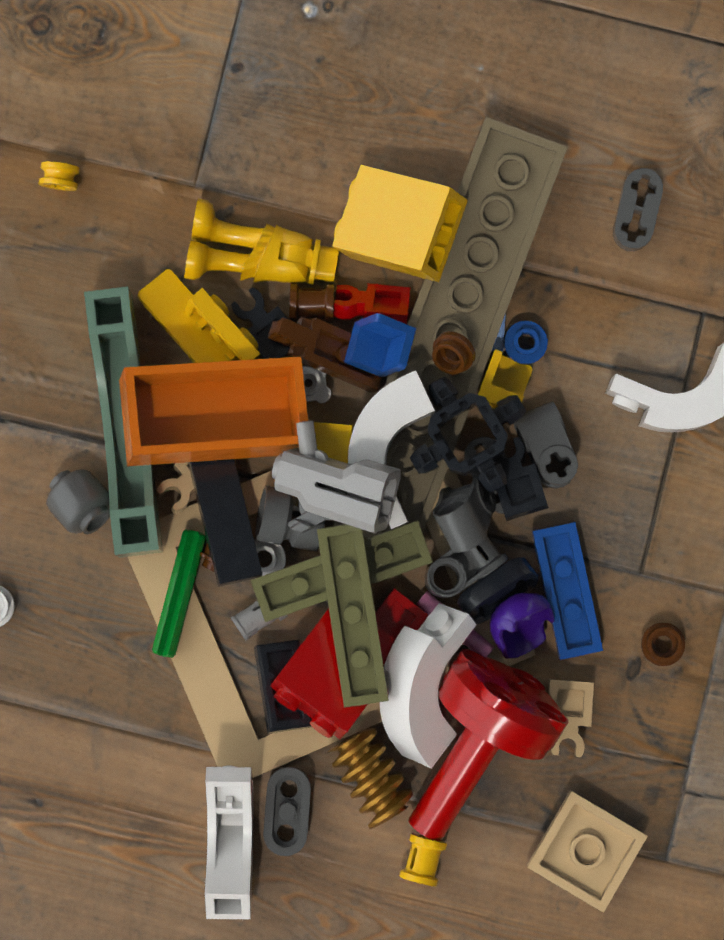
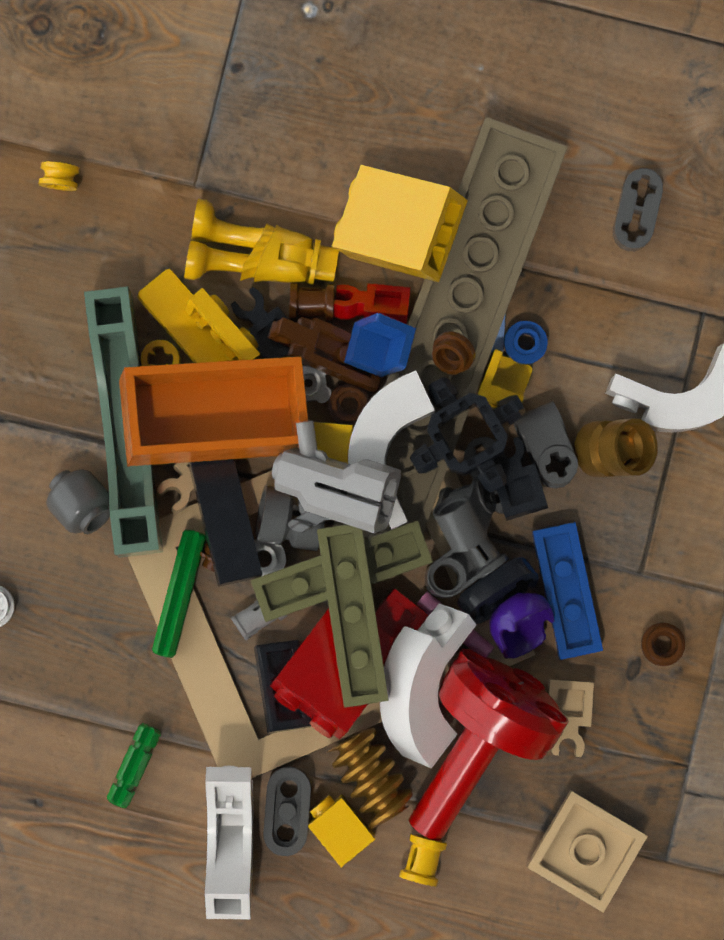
none -> green axle [107,723,161,808]
none -> yellow bush [140,340,181,366]
none -> yellow brick [308,795,375,868]
none -> reddish brown plate [328,384,371,427]
none -> pearl gold wheel [574,418,658,477]

